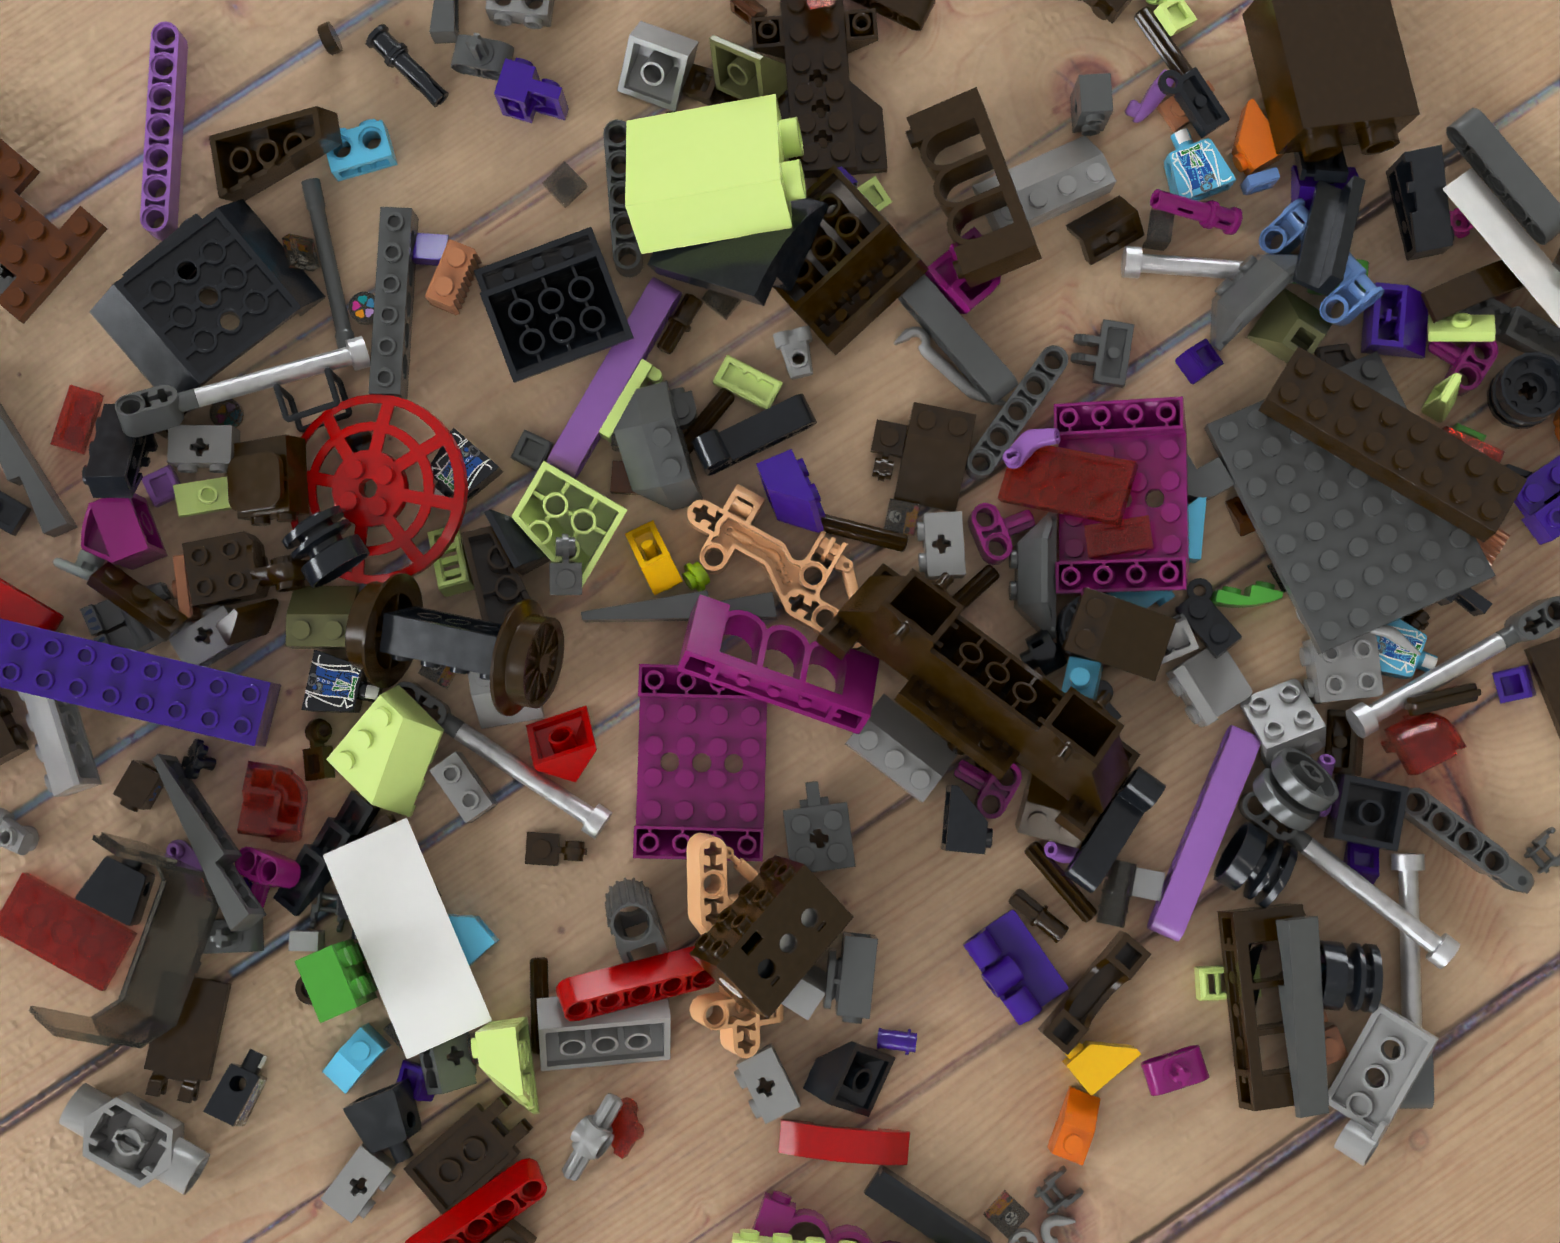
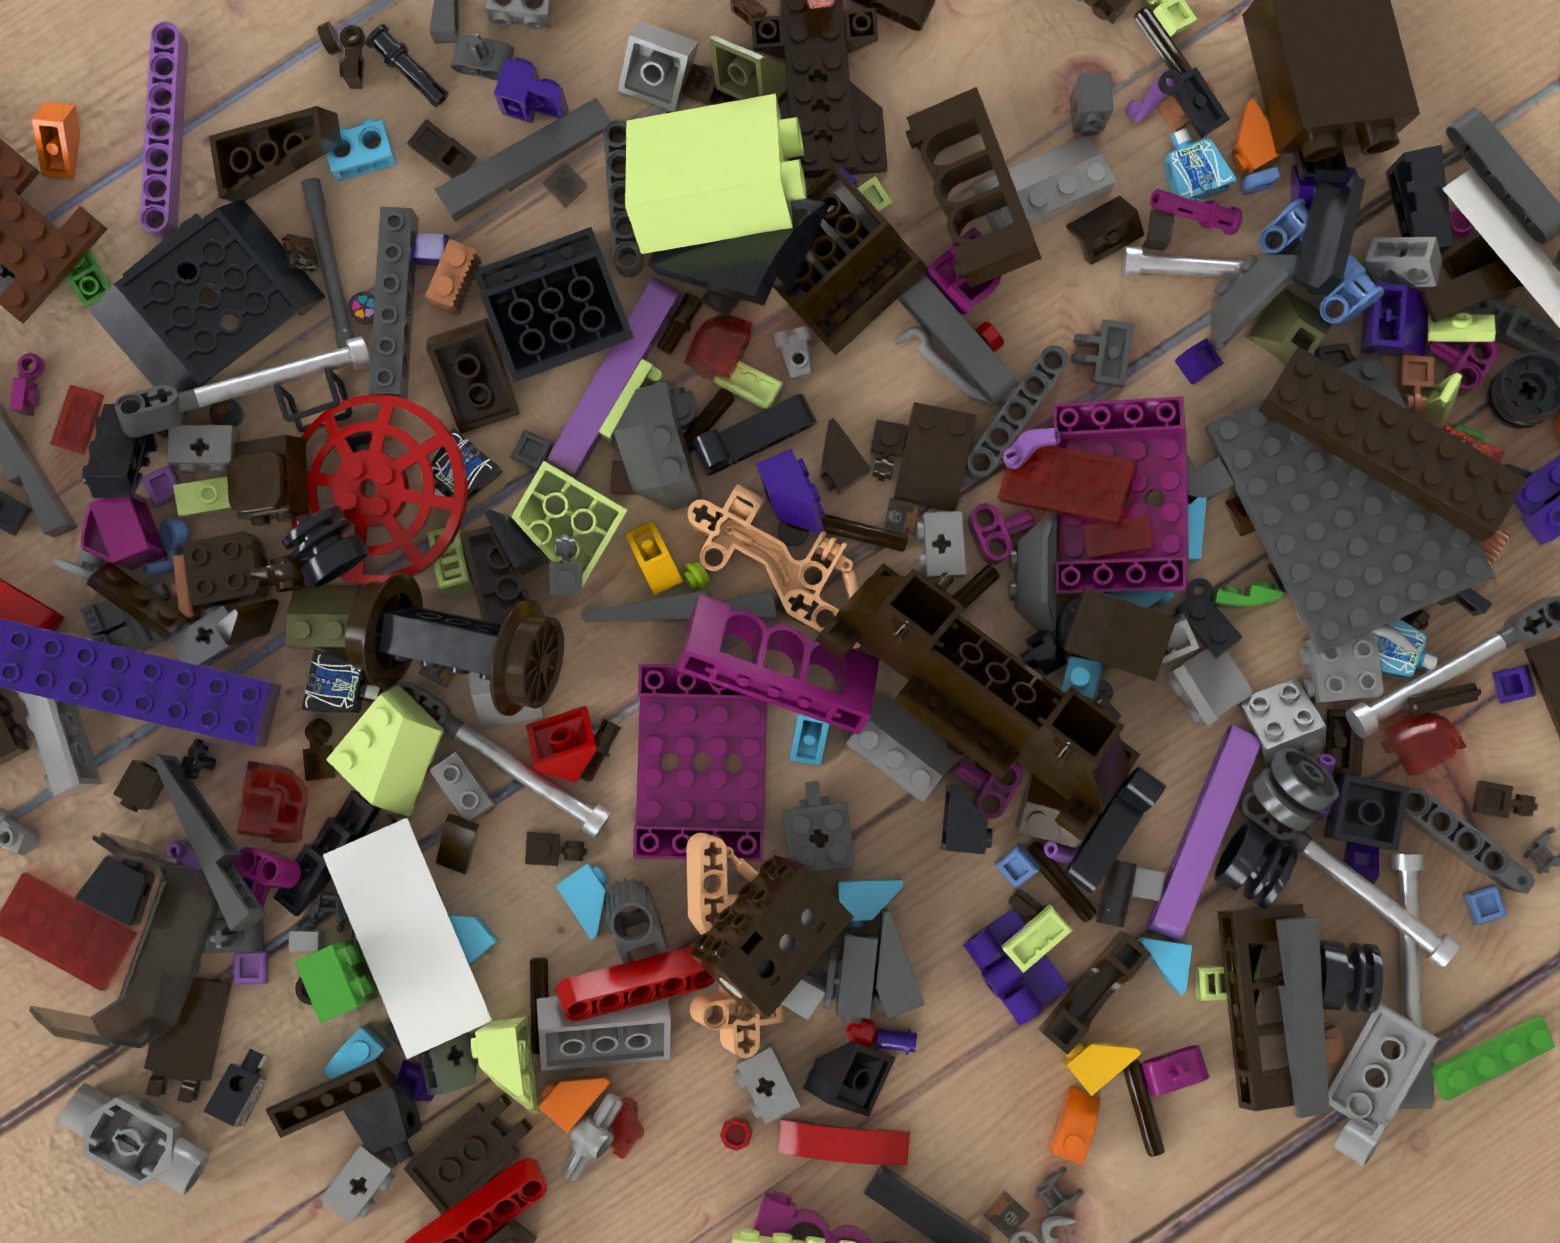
none -> magenta plate [9,353,45,416]
none -> orange slope [31,102,80,179]
none -> bright green slope [68,249,111,307]
none -> medium blue plate [142,518,190,576]
none -> medium lavender tile [234,950,269,984]
none -> dark brown slope [265,1058,398,1138]
none -> dark brown plate [339,25,366,89]
none -> dark brown slope [407,119,476,179]
none -> dark brown slope [426,318,520,434]
none -> dark grey slope [435,98,611,222]
none -> dark brown tile [436,813,479,874]
none -> orange slope [538,1074,613,1133]
none -> medium azure slope [555,863,609,940]
none -> dark brown axle [579,719,621,782]
none -> clear red brick [683,315,754,382]
none -> red tile [720,1116,753,1151]
none -> dark brown tile [778,521,809,547]
none -> medium azure slope [789,713,829,766]
none -> dark brown slope [820,418,871,495]
none -> medium azure slope [837,879,903,927]
none -> red tile [845,1018,878,1047]
none -> dark grey slope [872,908,925,1019]
none -> red tile [975,321,1004,353]
none -> medium blue tile [995,843,1041,889]
none -> yellowish green plate [1001,904,1073,973]
none -> dark brown axle [1123,1060,1165,1157]
none -> medium azure slope [1136,937,1192,995]
none -> light grey brick [1365,237,1443,287]
none -> nougat plate [1398,355,1434,415]
none -> bright green plate [1430,1016,1555,1101]
none -> dark brown slope [1442,235,1502,279]
none -> medium blue tile [1463,884,1508,925]
none -> dark brown plate [1473,780,1538,818]

